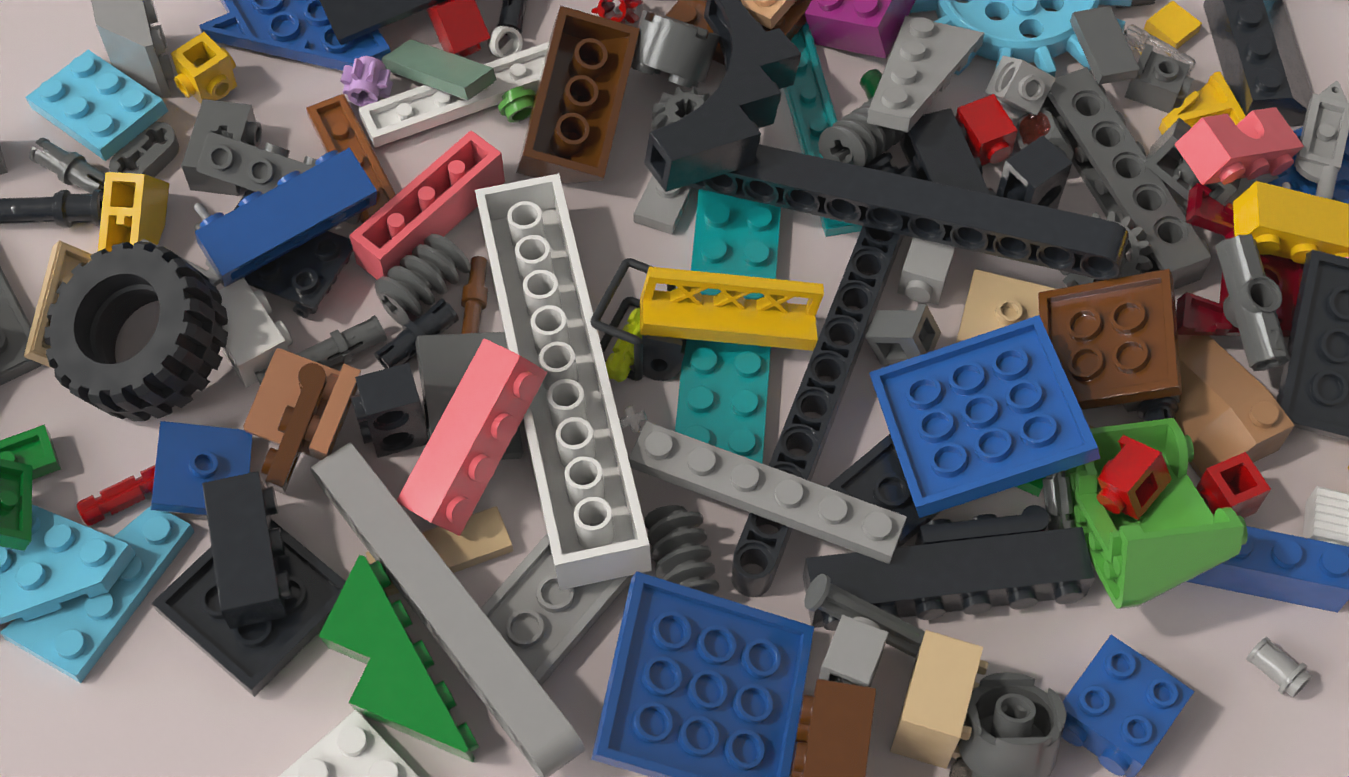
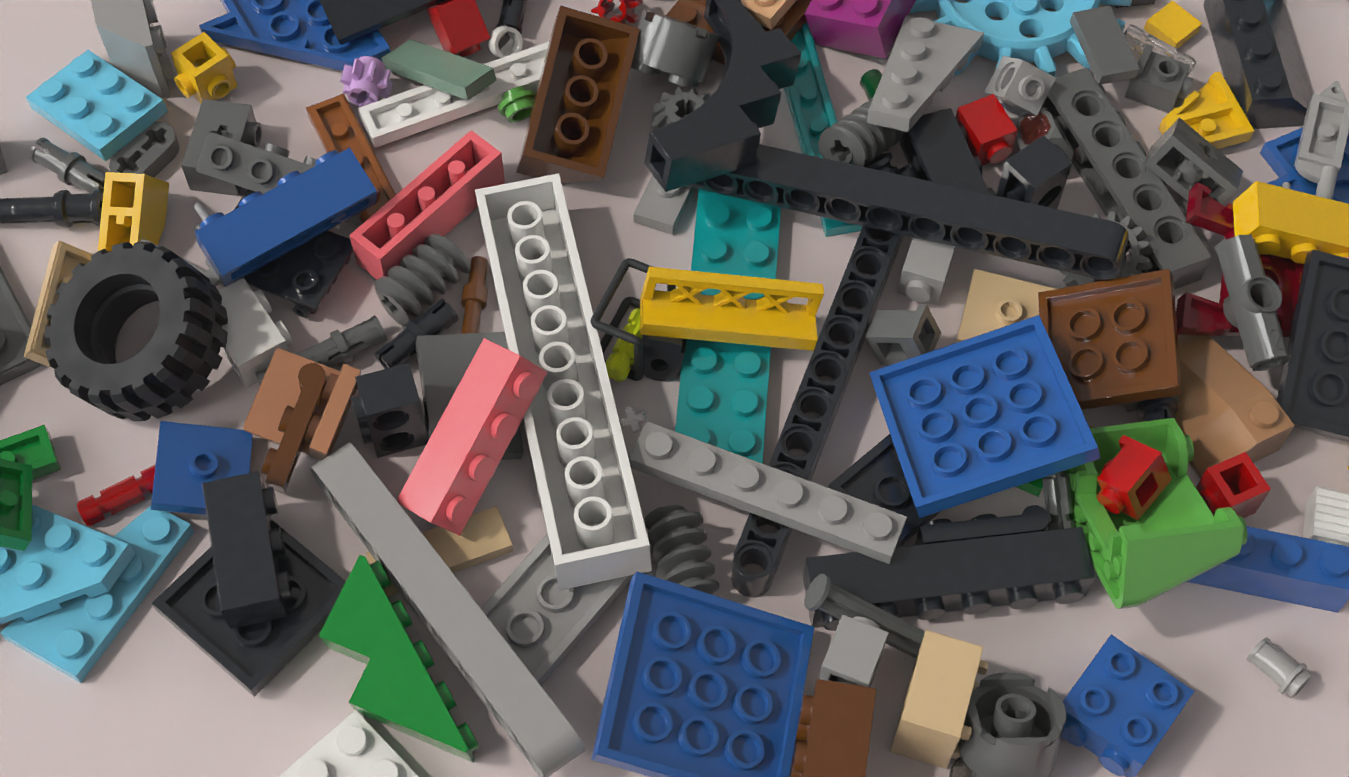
coral arch [1174,107,1304,185] -> none

